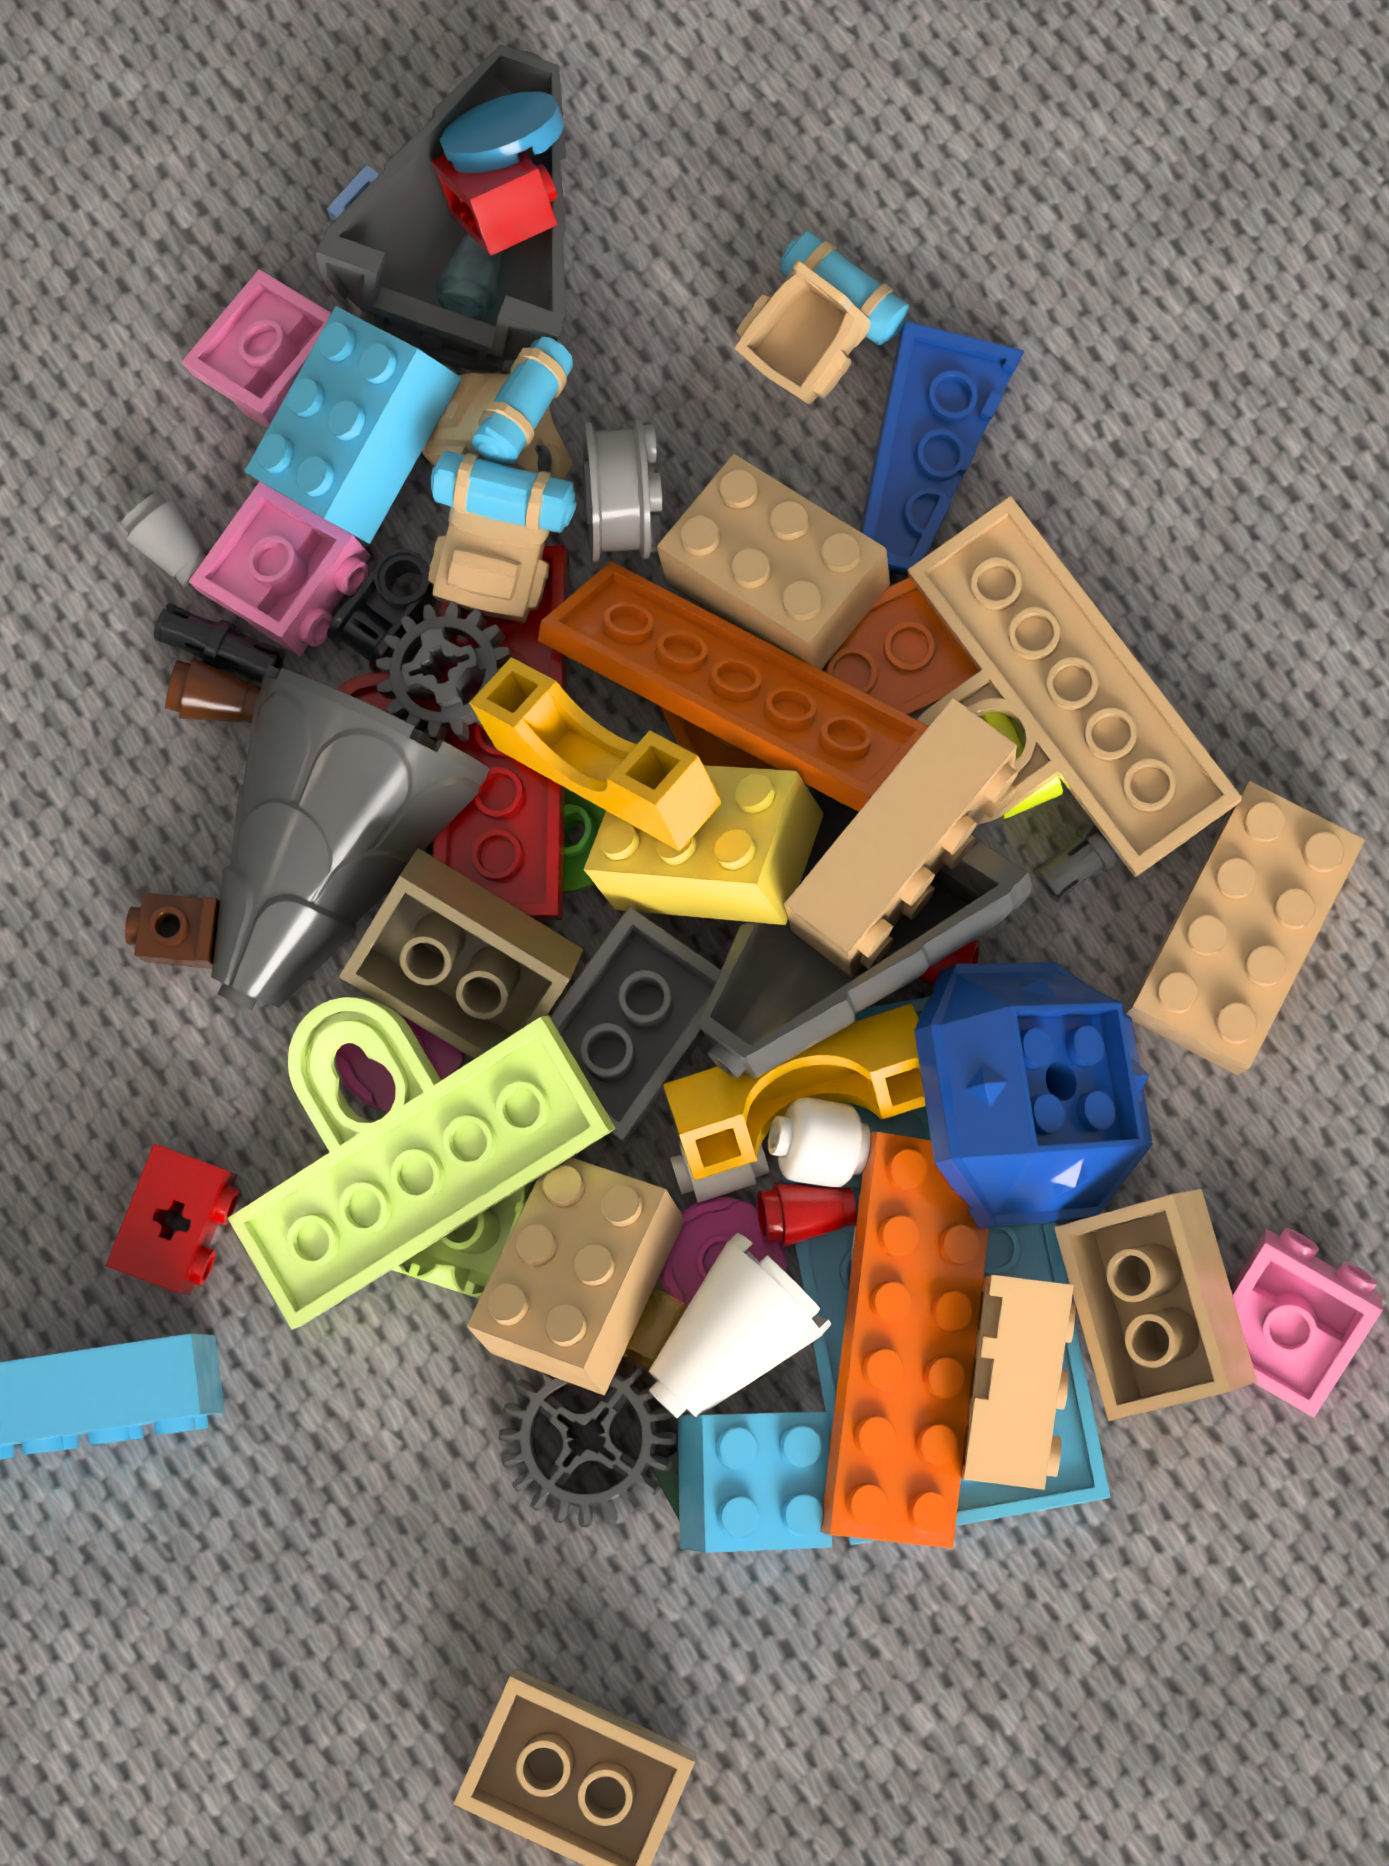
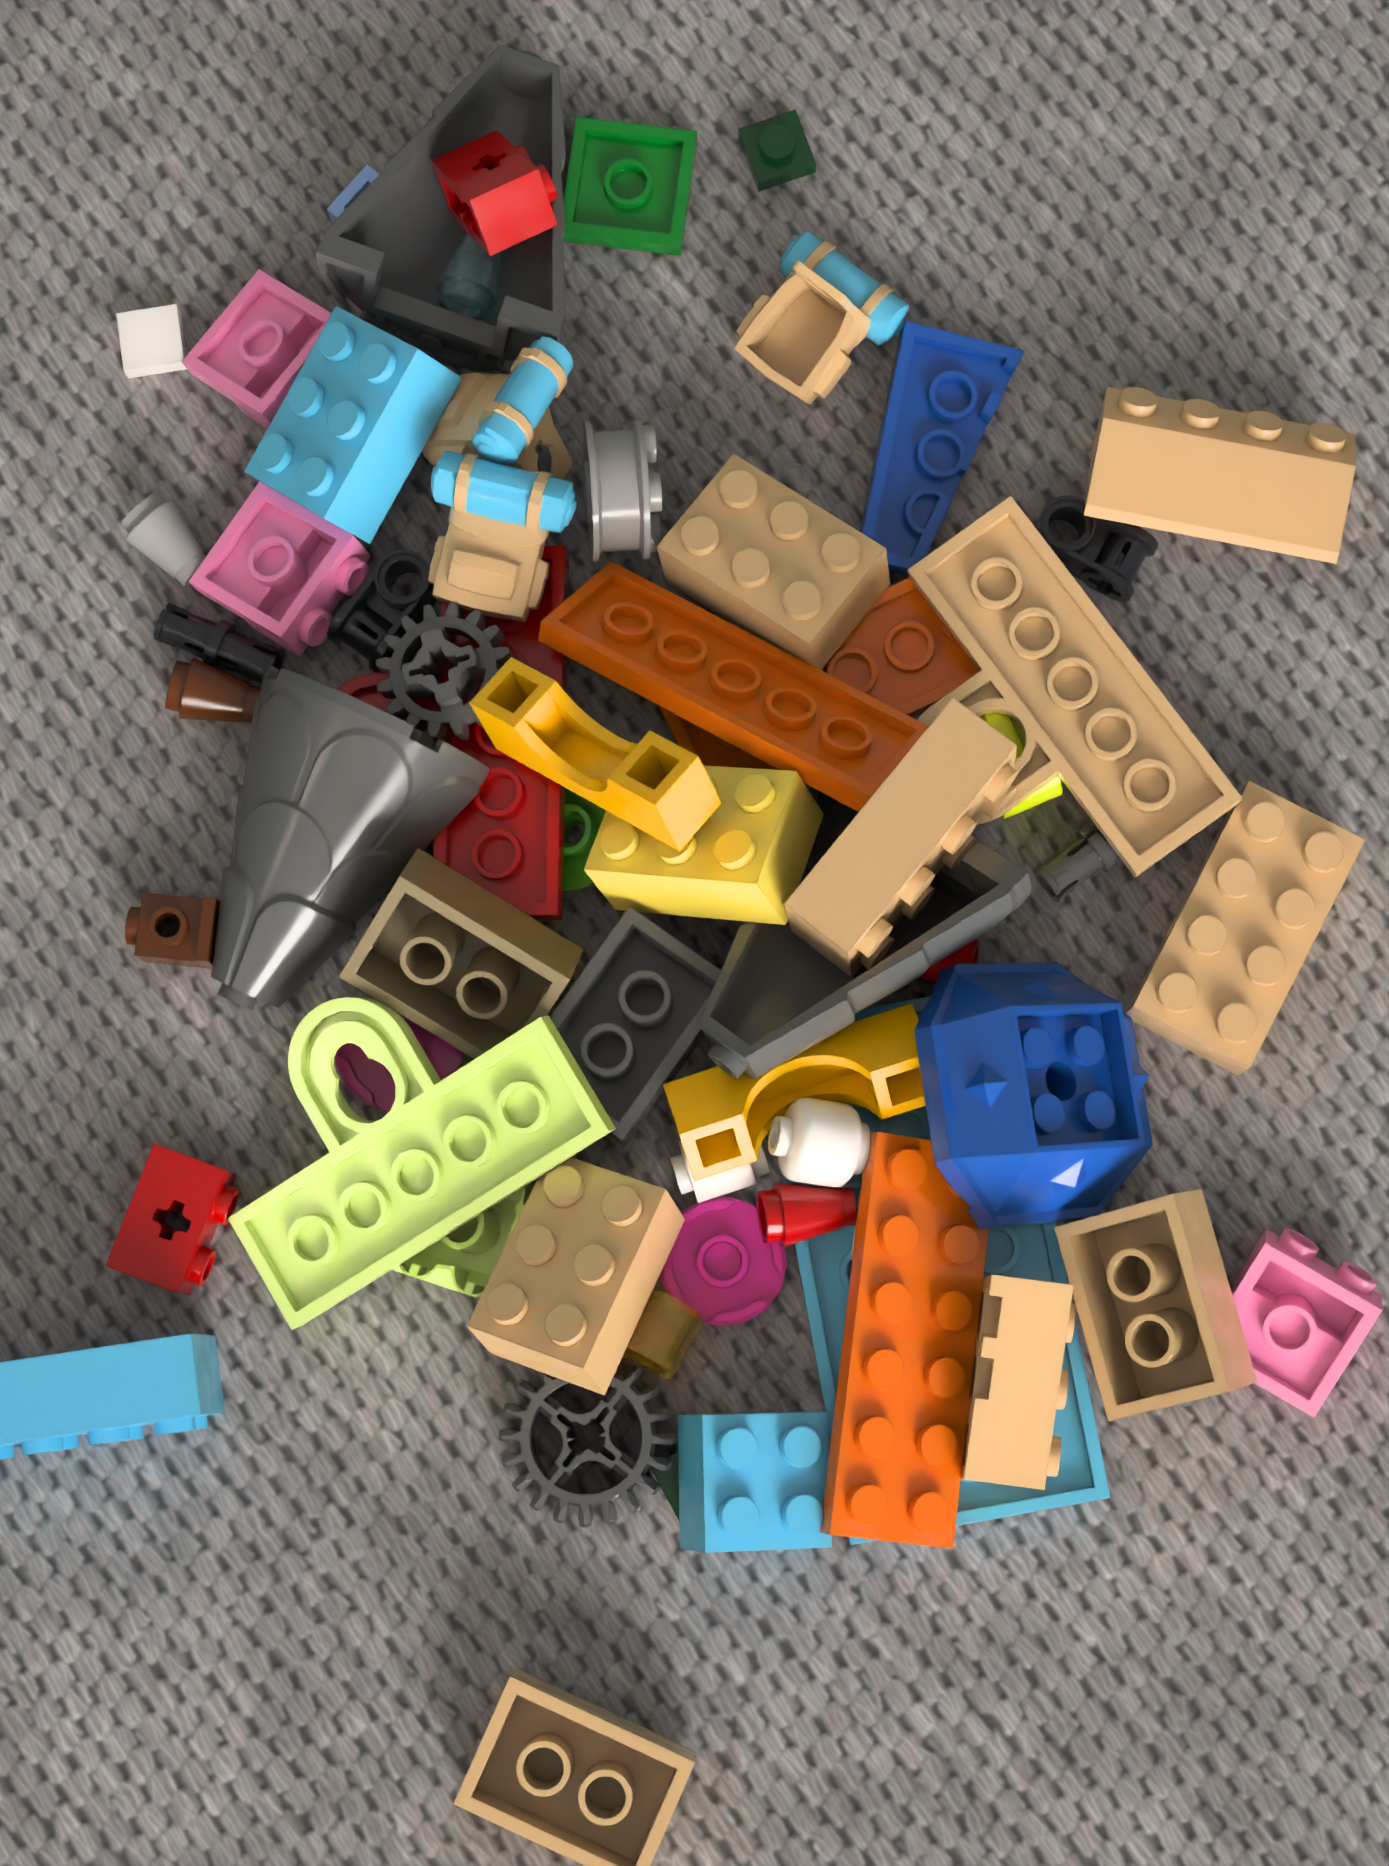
dark azure tile [440,92,565,173] -> none
white cone [649,1233,831,1418] -> none
none -> white tile [116,304,187,378]
none -> green plate [563,117,698,256]
none -> dark green plate [738,109,816,192]
none -> black piece [1035,495,1158,602]
none -> tan slope [1084,387,1356,564]

